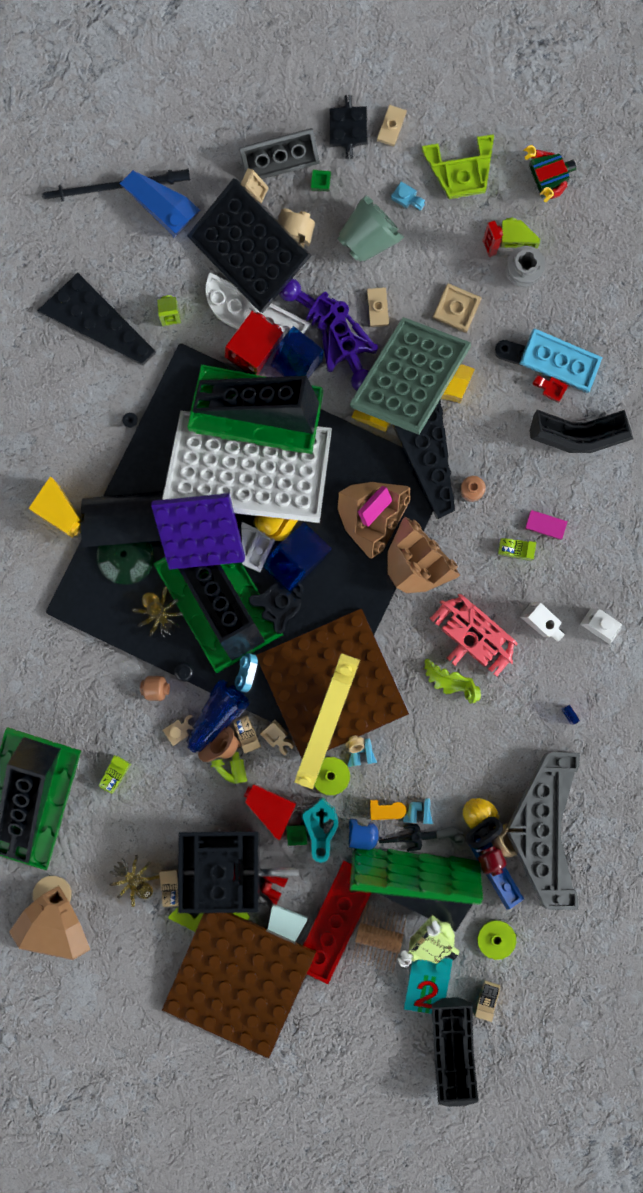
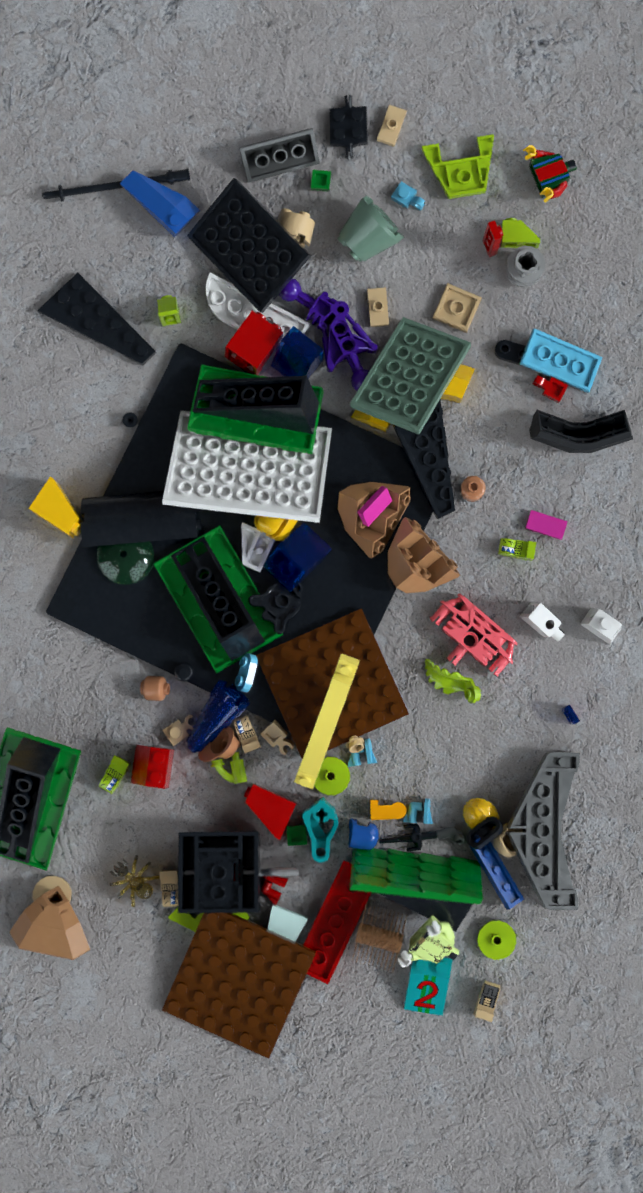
animal [132,587,183,637] -> none
dark purple plate [151,493,245,569] -> none
tan plate [241,168,269,203] -> none
black piece [432,997,478,1107] -> none
dark red head [478,846,507,877] -> none
none -> red slope [130,745,174,789]

